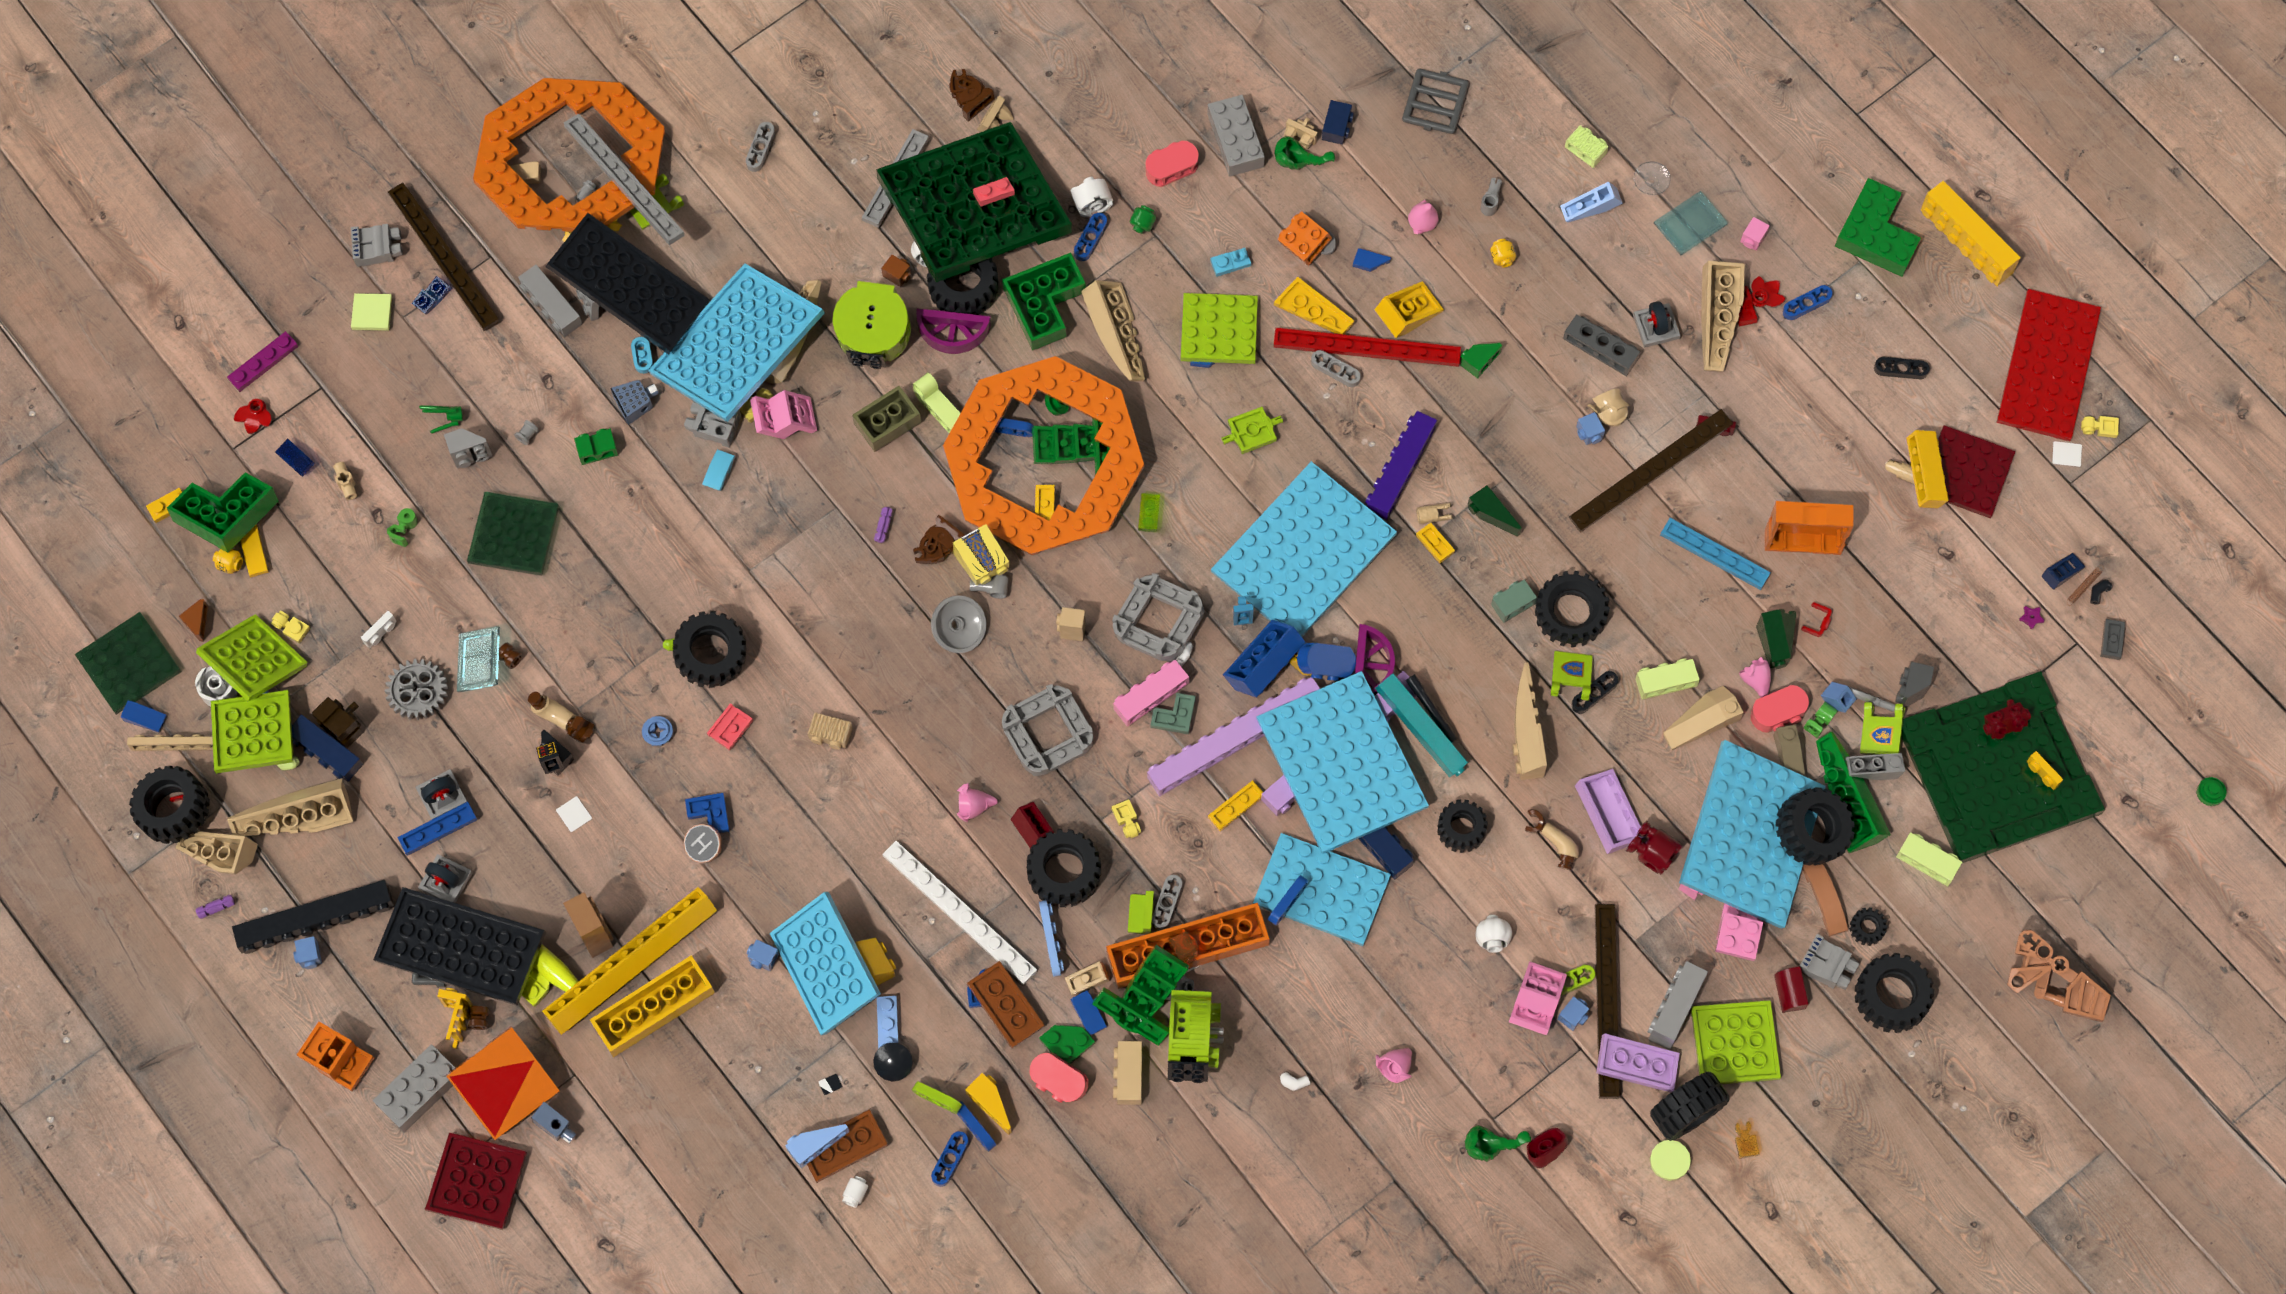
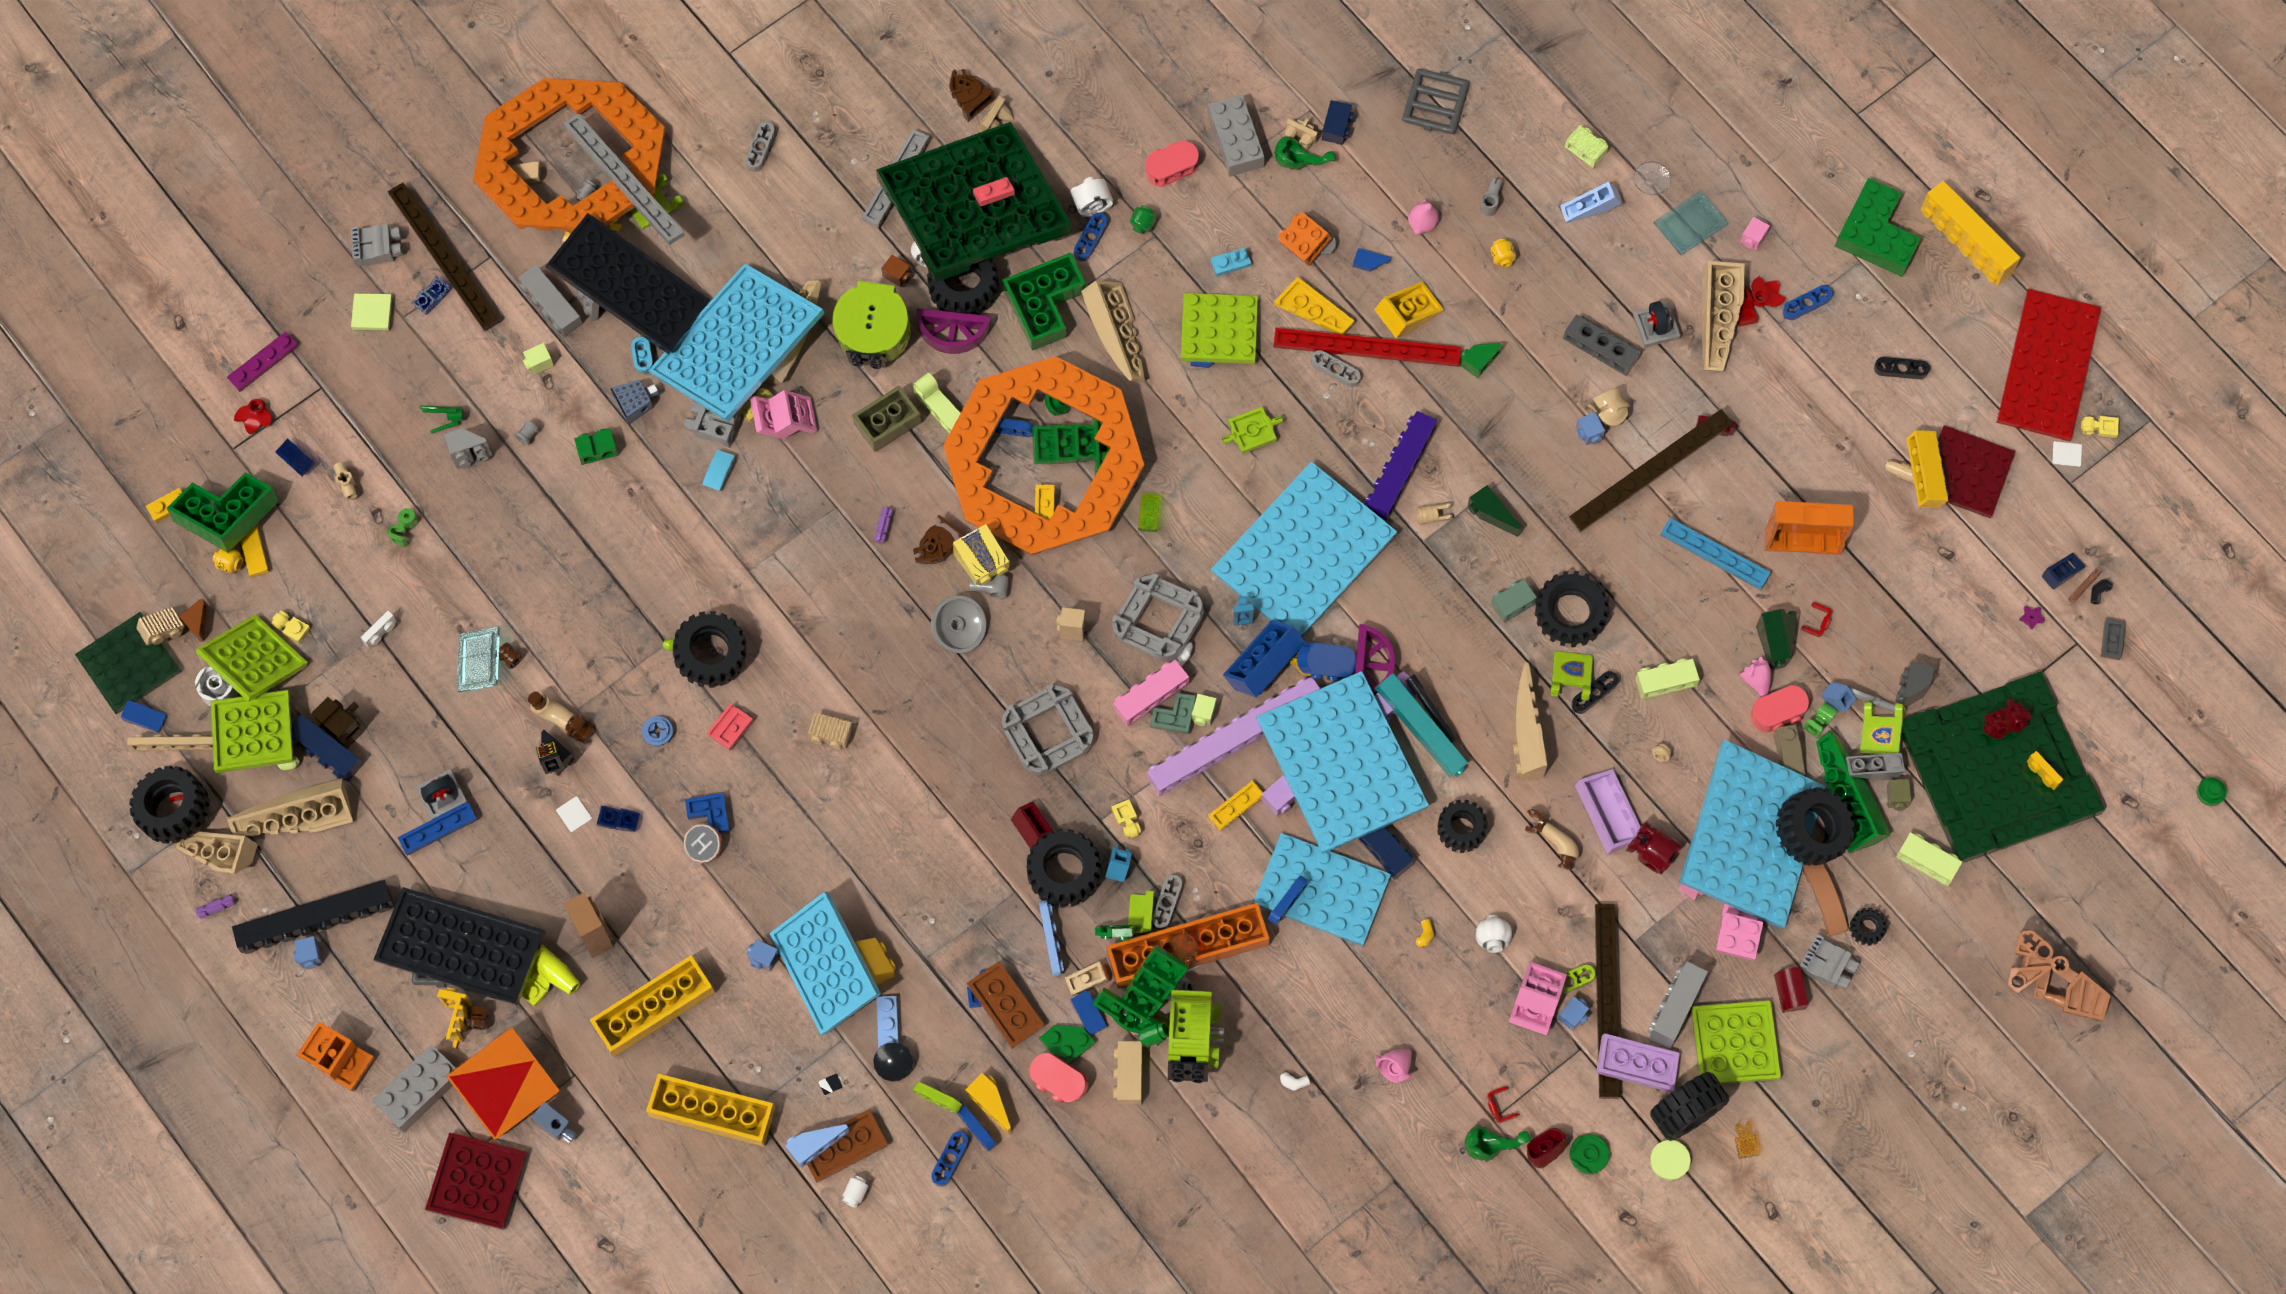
light grey gear [385,659,449,720] -> none
light grey plate [418,854,473,903] -> none
clear green plate [467,492,559,576] -> none
yellow brick [542,887,717,1035] -> none
white plate [882,841,1037,986] -> none
bright pink hat [957,783,998,822] -> none
yellow plate [1416,523,1455,564] -> none
tan wedge [1663,686,1744,750] -> none
black tyre [1855,953,1935,1033] -> none
none -> tan brick [137,607,184,645]
none -> yellowish green brick [523,343,554,375]
none -> clear blue slope [596,805,640,832]
none -> yellow brick [646,1074,775,1147]
none -> green plate [1095,924,1137,940]
none -> dark azure brick [1105,845,1132,882]
none -> green brick [1139,1022,1169,1047]
none -> yellowish green brick [1192,694,1216,726]
none -> yellow arm [1416,919,1434,947]
none -> red piece [1487,1086,1519,1123]
none -> green tile [1569,1134,1610,1175]
none -> tan plate [1652,744,1671,762]
none -> olive brick [1886,780,1911,810]

